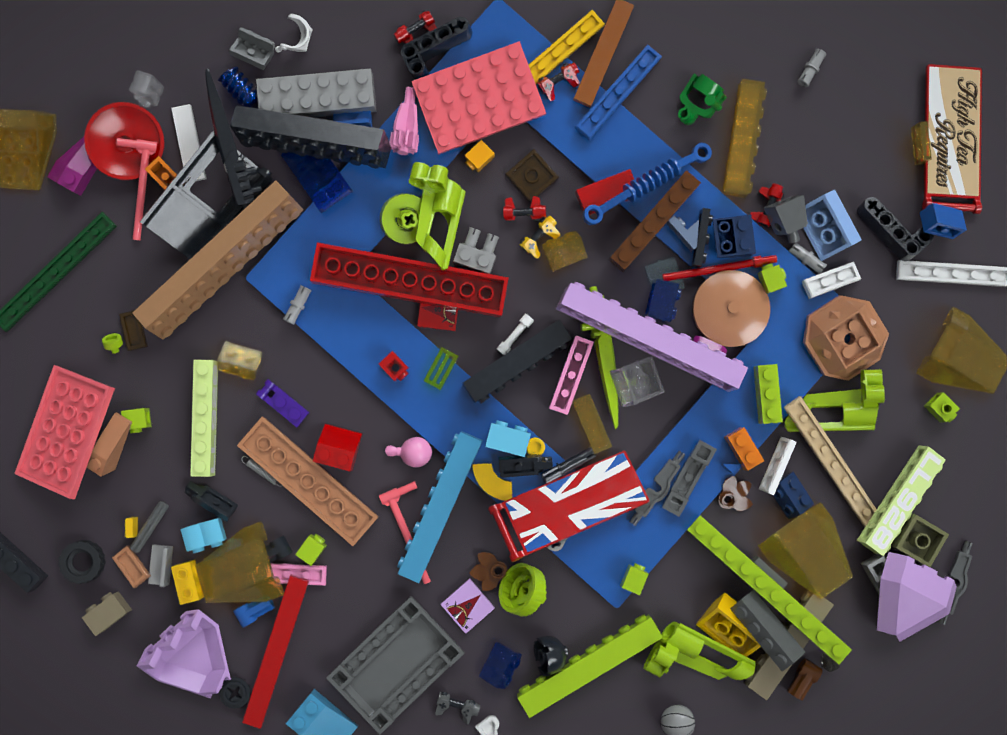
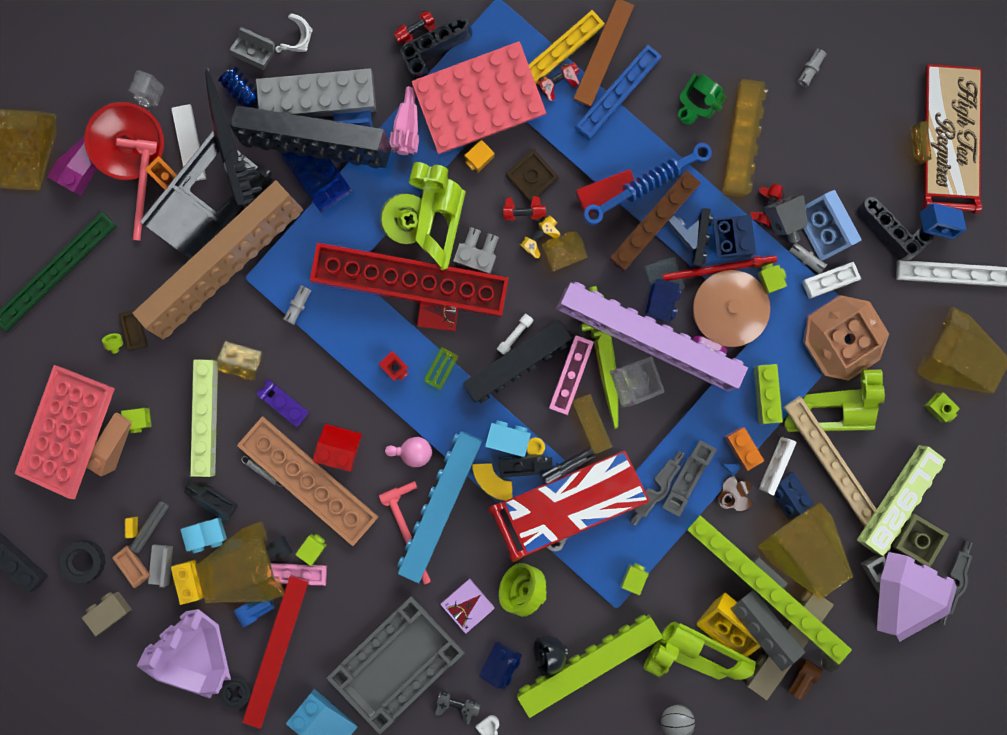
reddish brown plate [469,552,508,591] -> none

